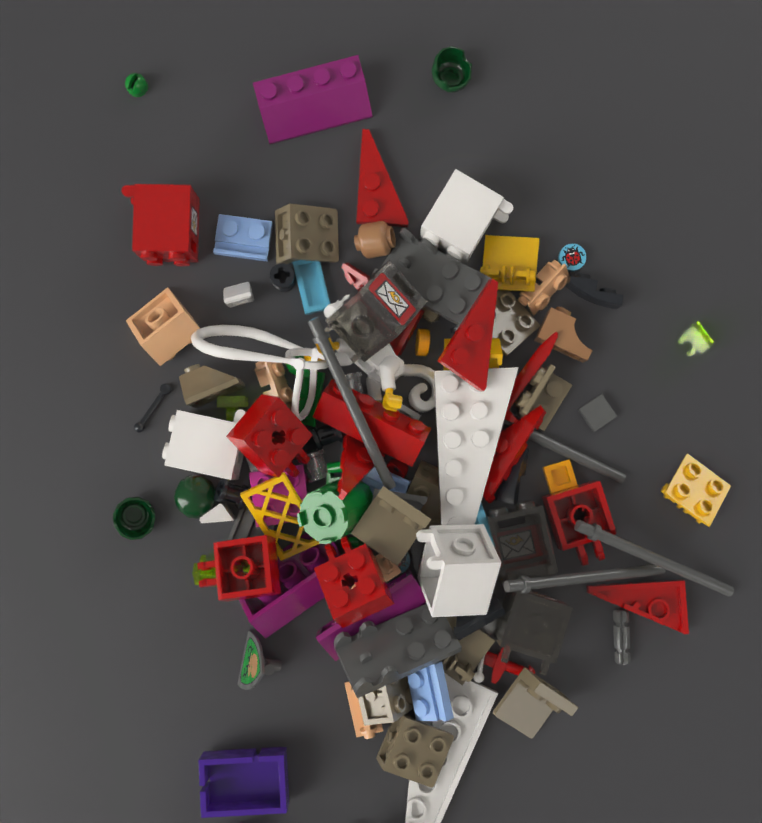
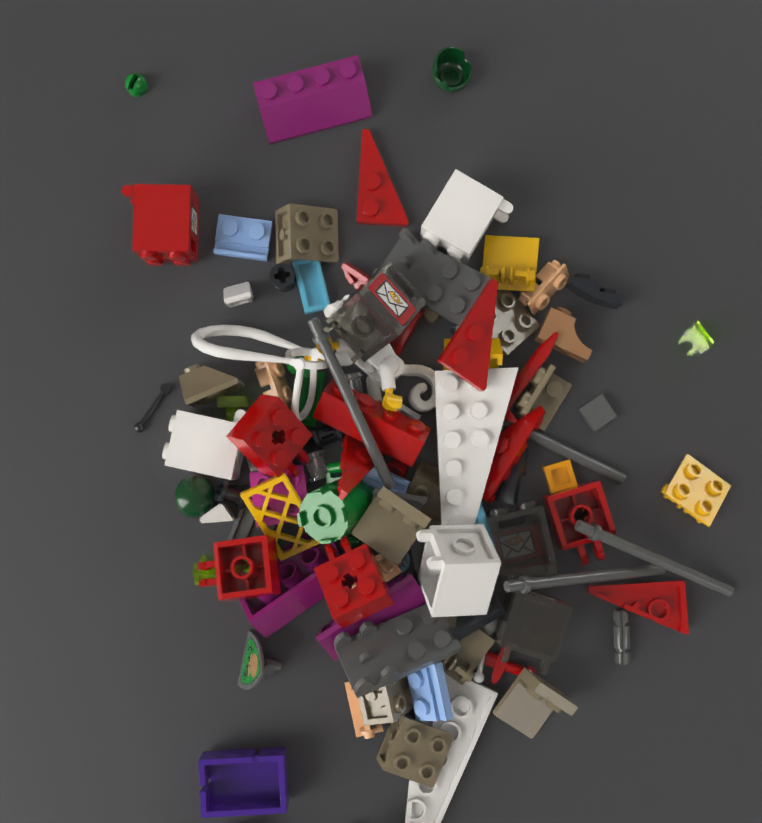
dark green hair [113,497,155,540] -> none
light nougat slope [126,287,200,366] -> none
medium nougat head [354,221,396,259] -> none
light orange tile [415,328,430,356] -> none
tile [558,244,586,272] -> none

